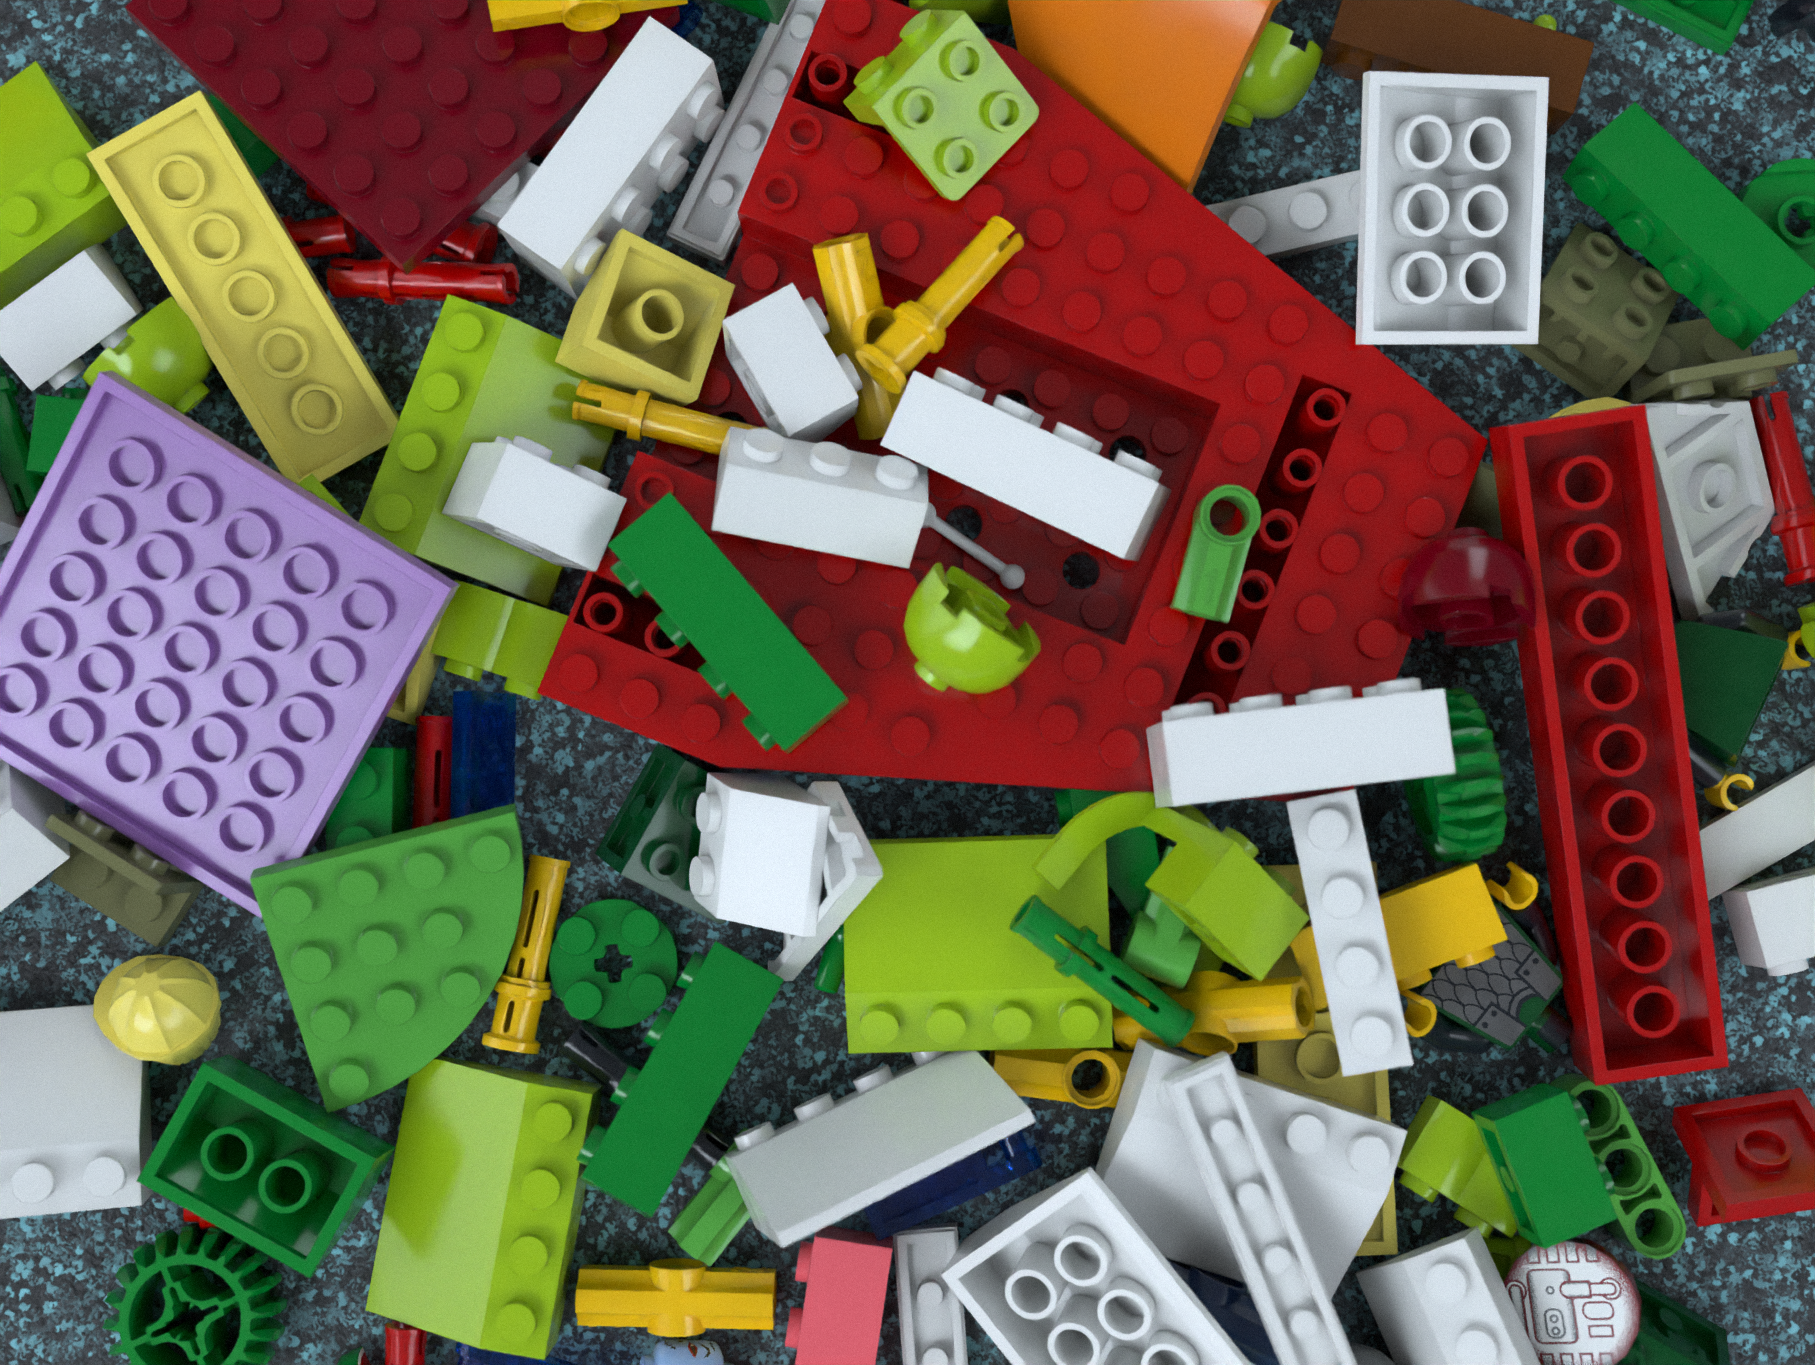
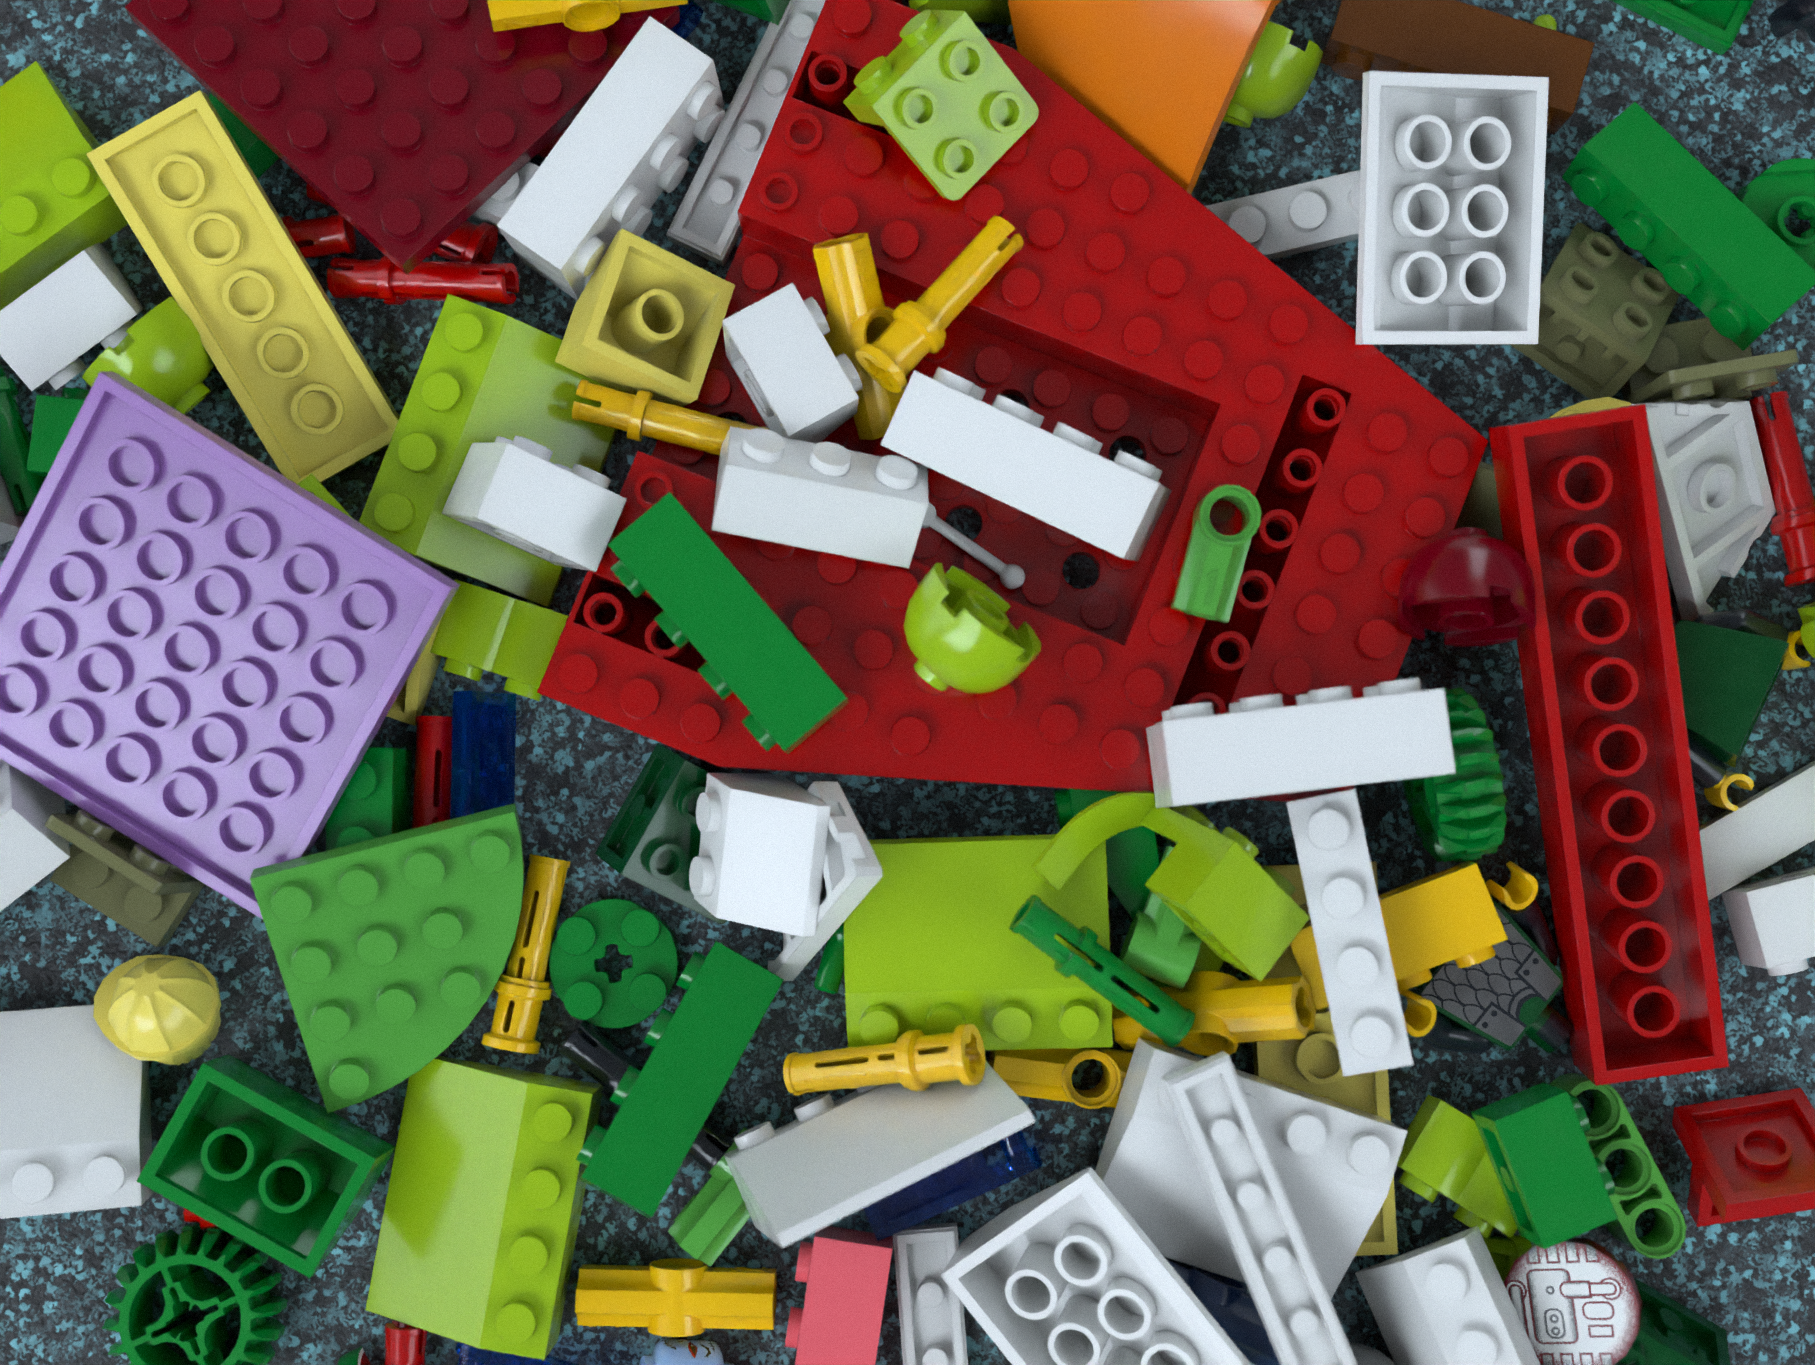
none -> yellow pin [783,1023,986,1096]

